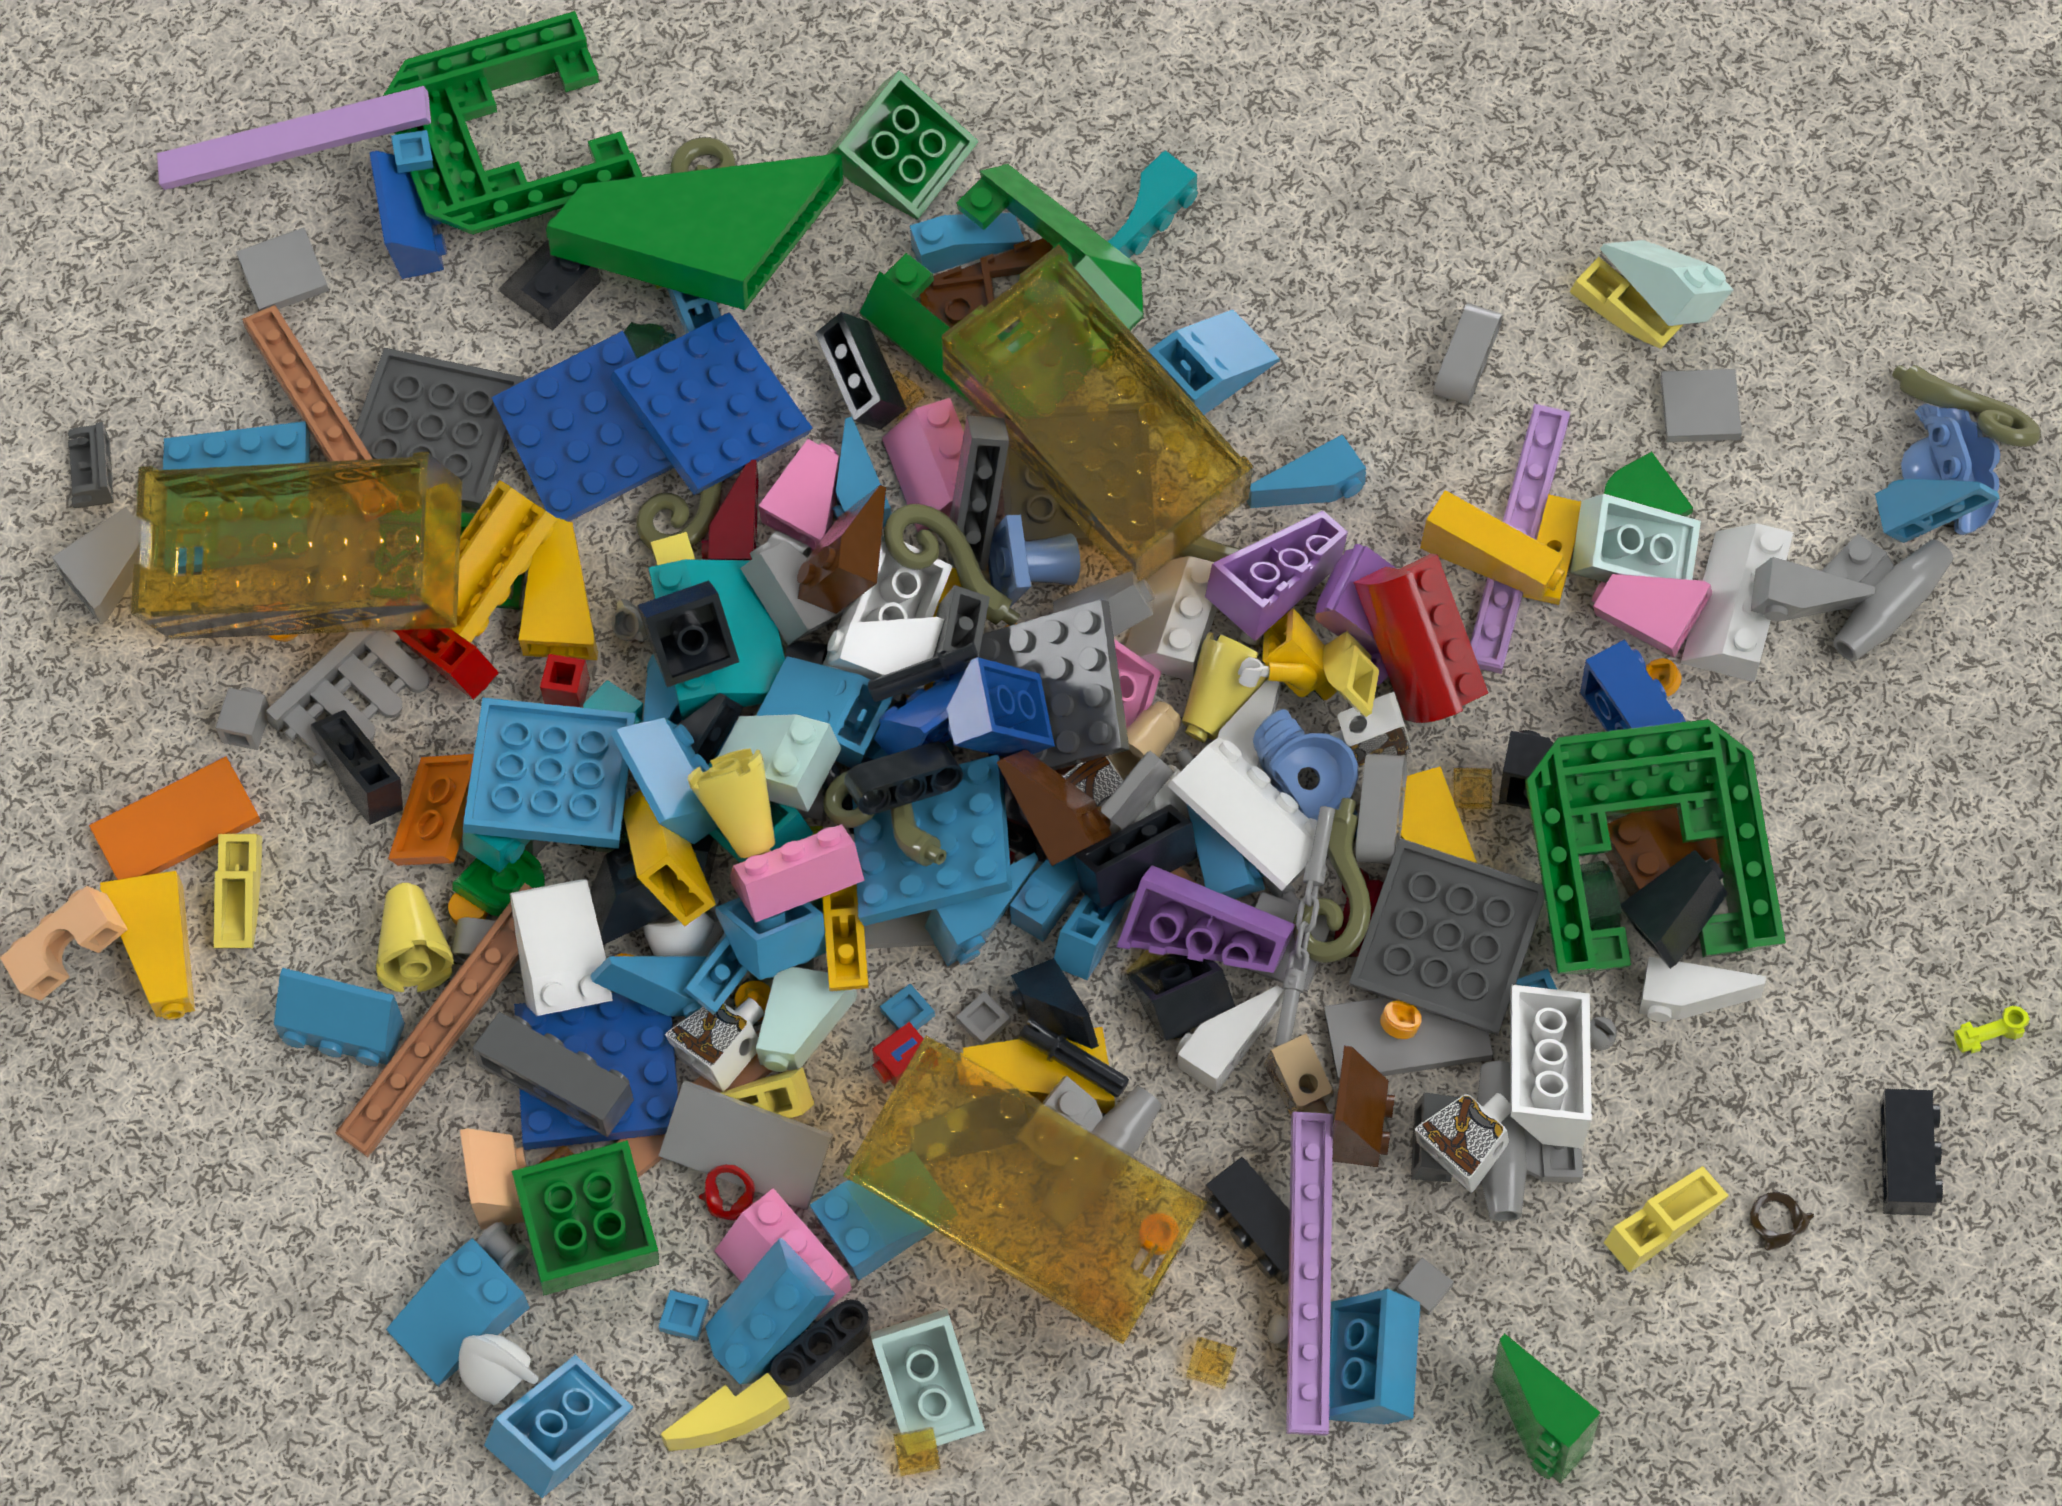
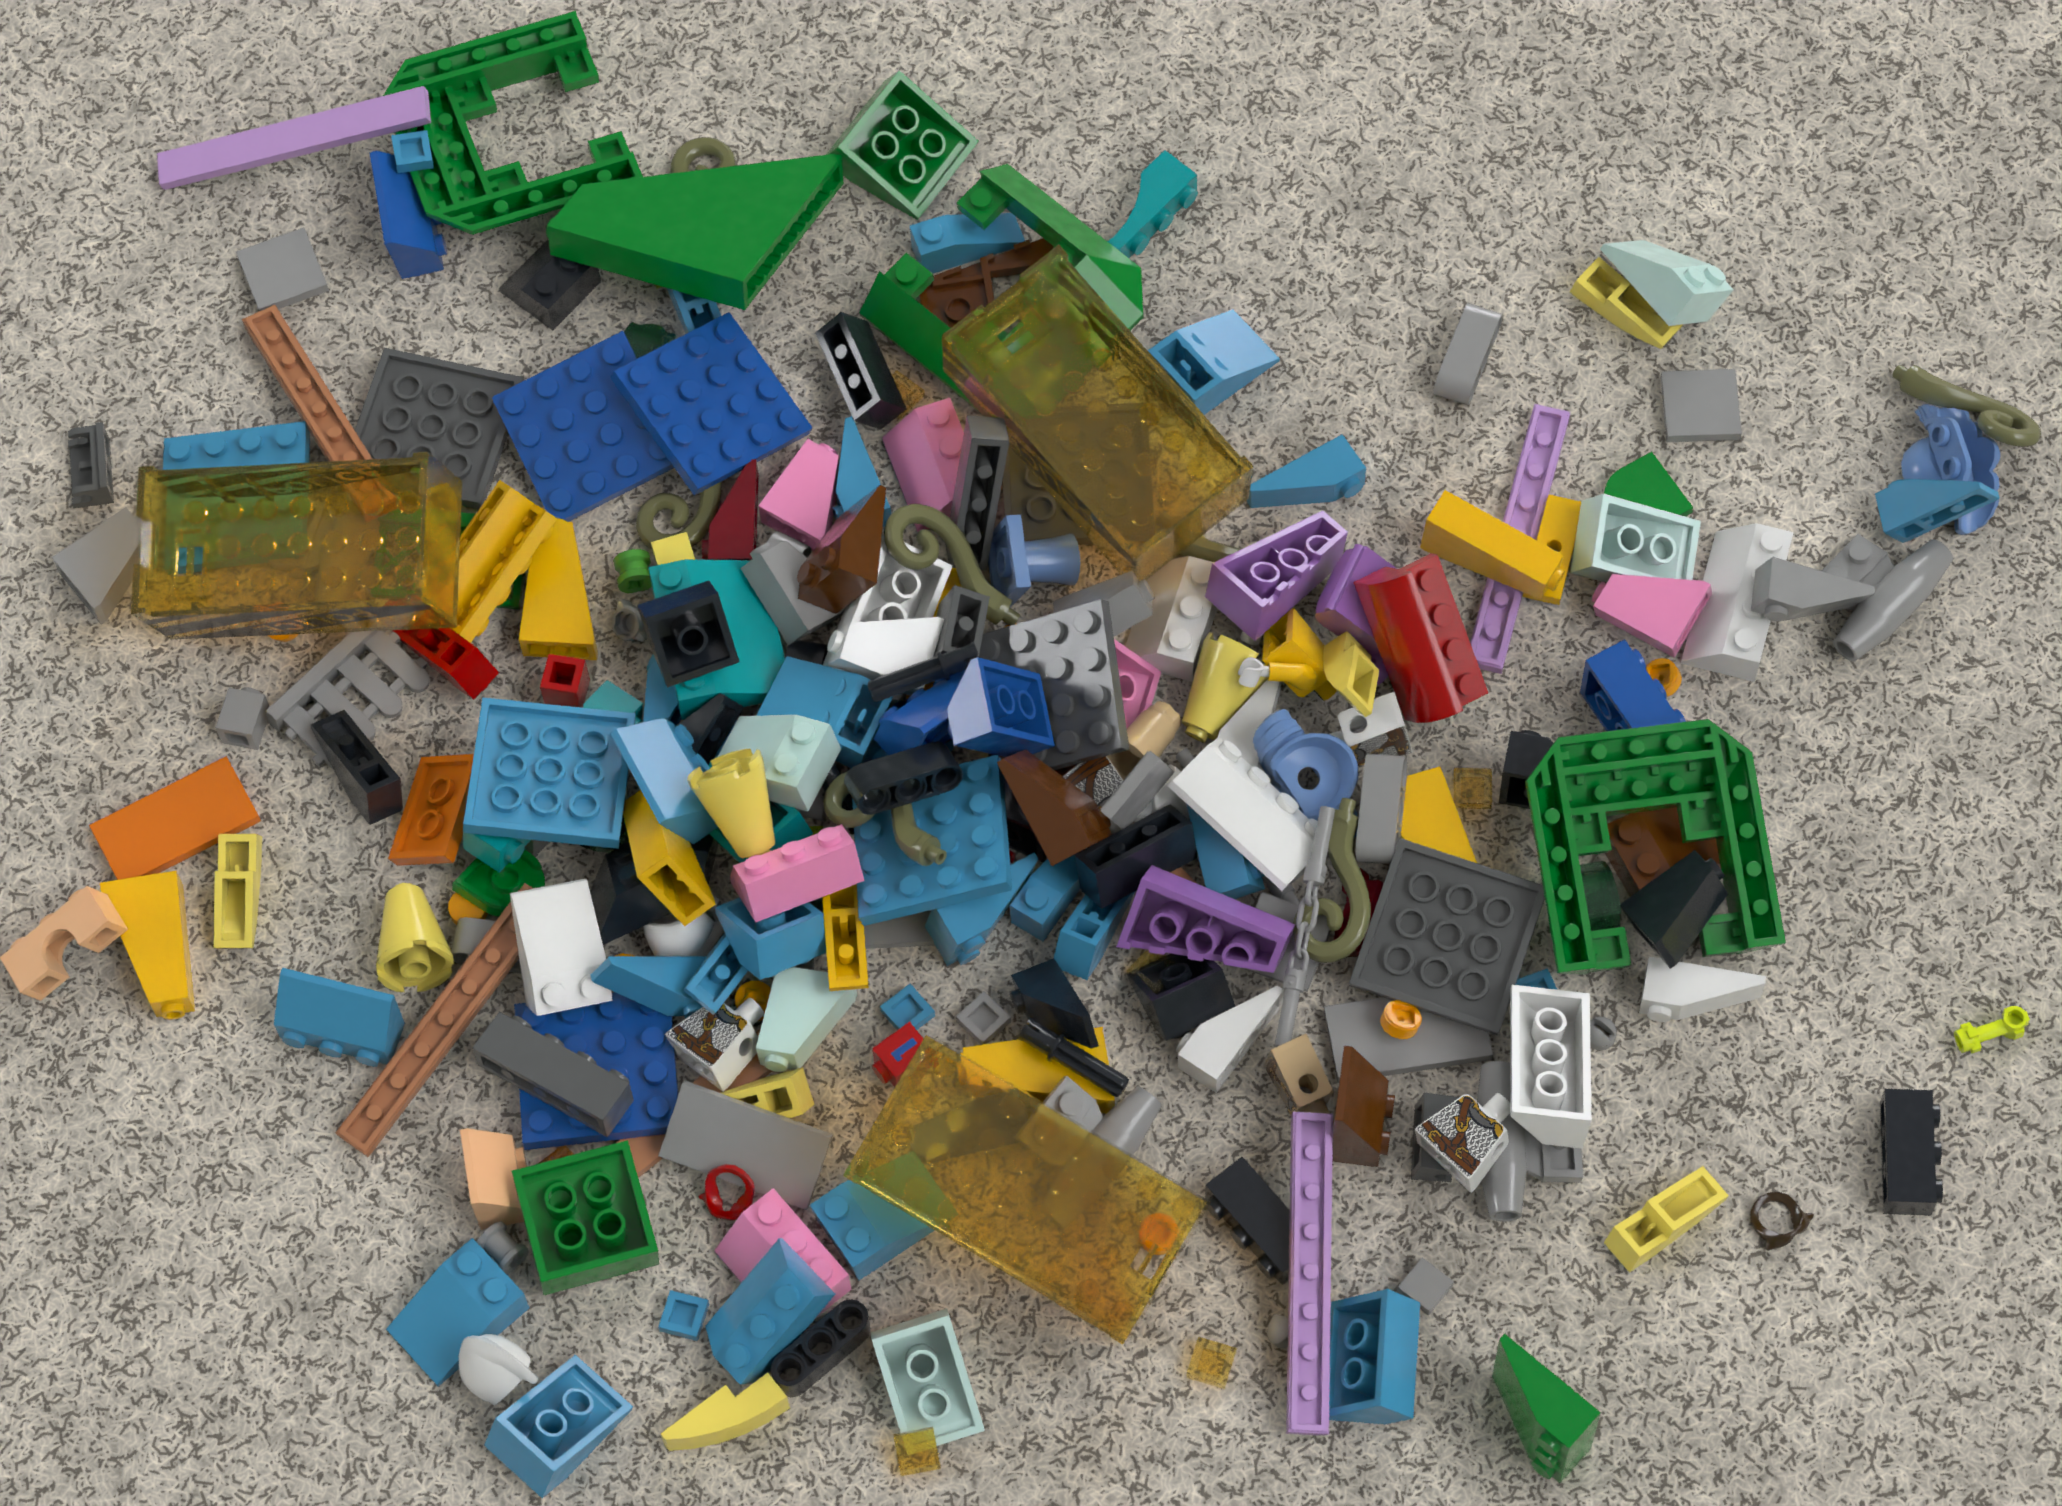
none -> bright green wheel [613,549,651,593]

